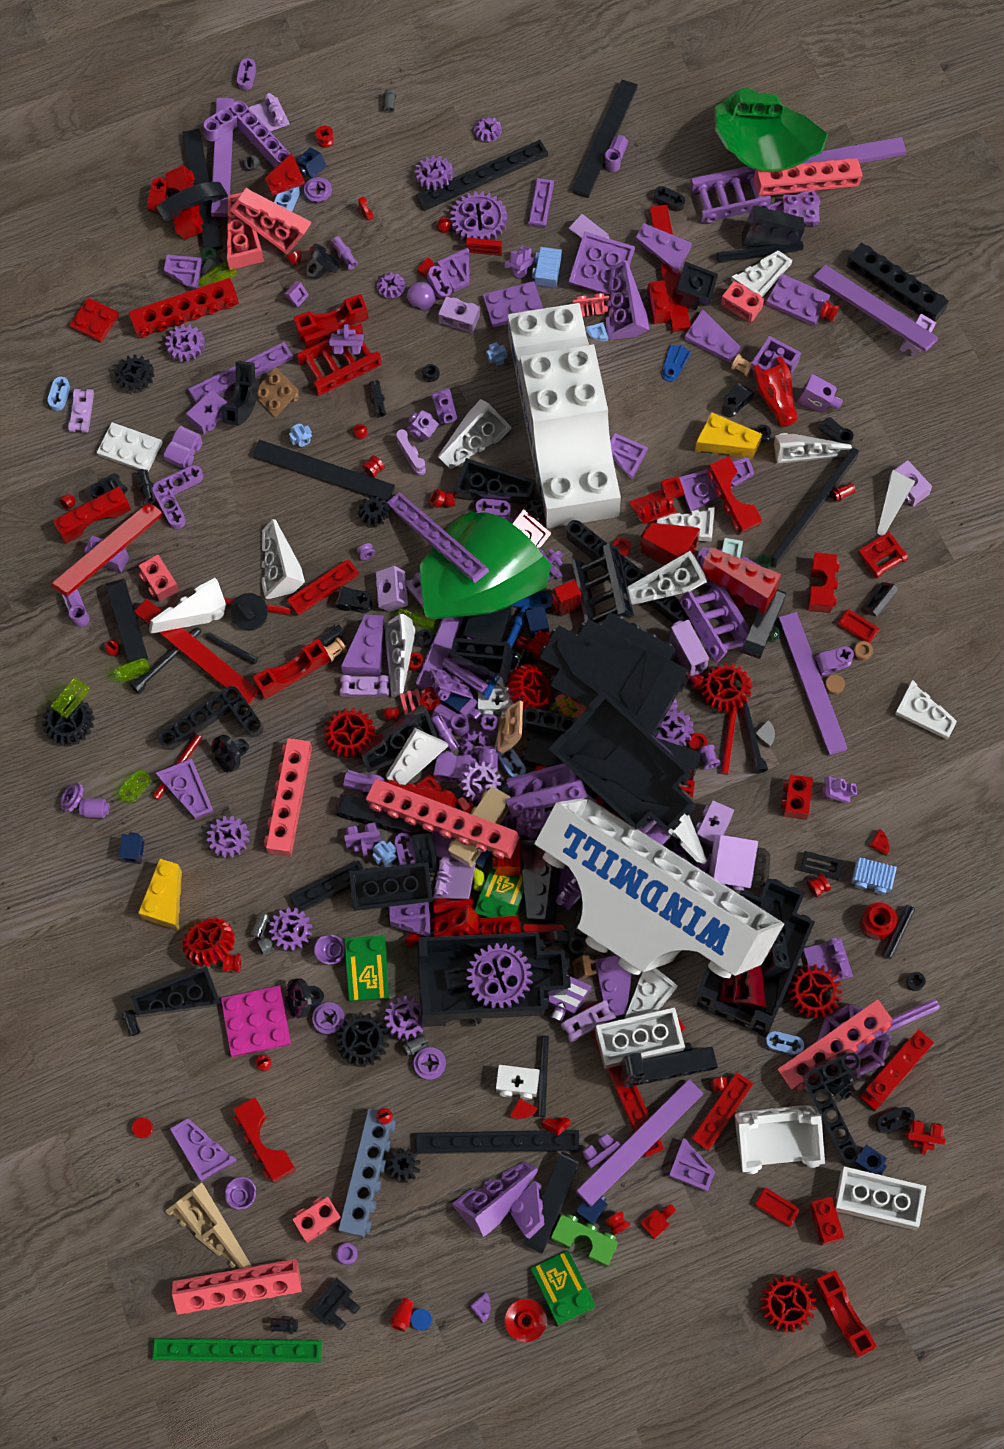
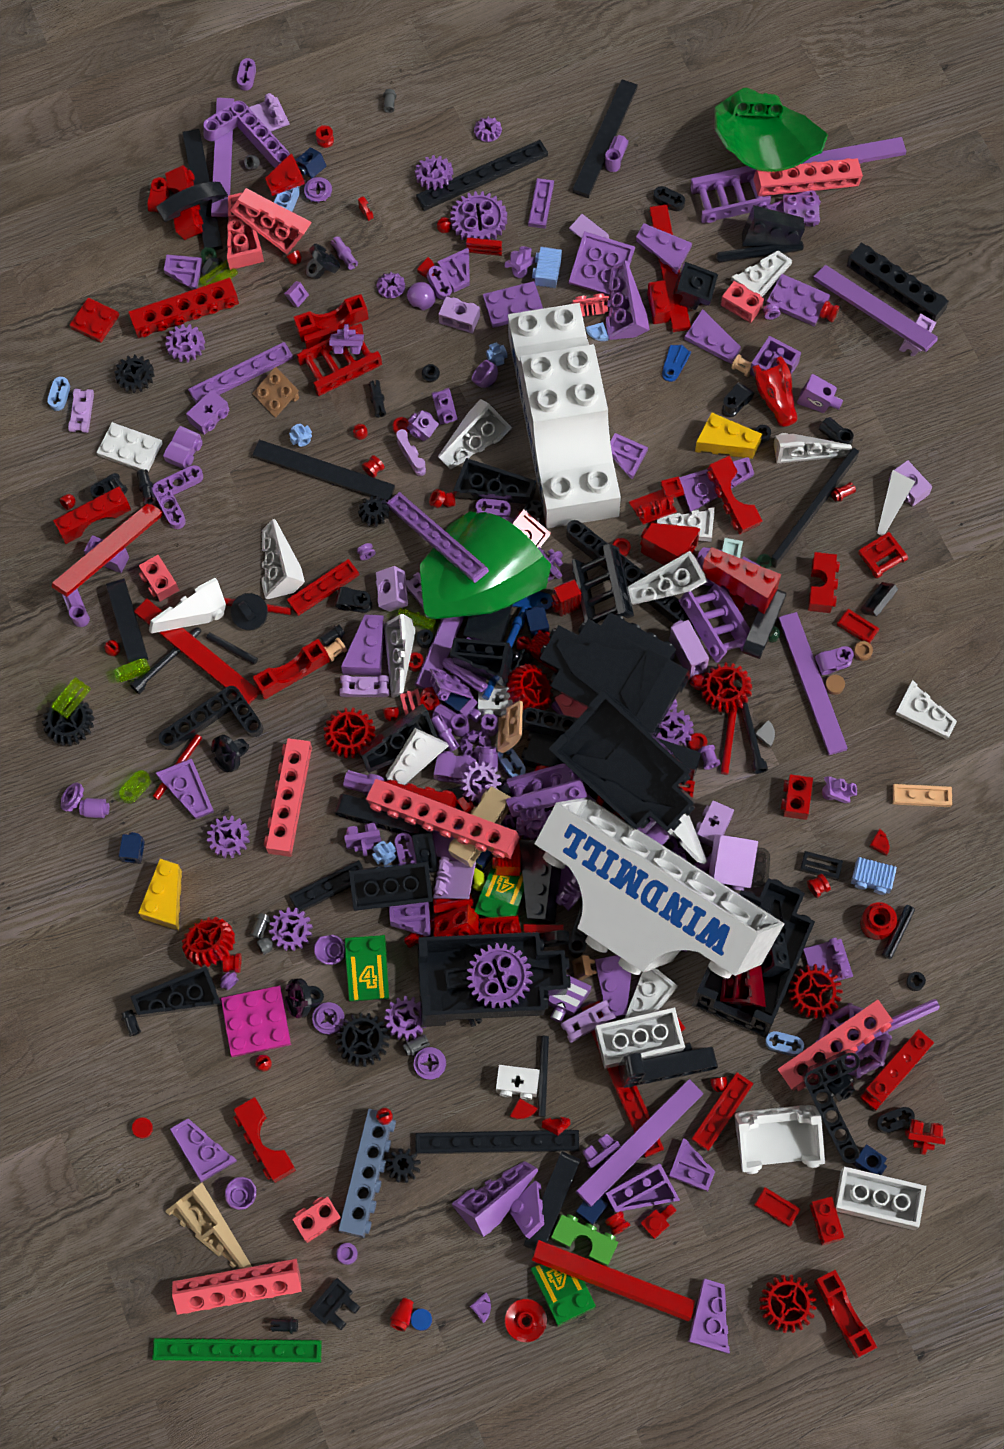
black arch [222,361,259,426] -> none
red tile [416,775,442,791] -> none
clear neon green tile [545,695,578,726] -> none
none -> medium lavender plate [220,972,239,990]
none -> red tile [392,417,410,434]
none -> medium lavender hair [471,360,498,388]
none -> red tile [532,1240,695,1321]
none -> medium lavender wedge [604,1163,680,1212]
none -> medium lavender wing [688,1279,730,1354]
none -> medium lavender bush [763,303,780,320]
none -> light nougat tile [892,784,952,807]

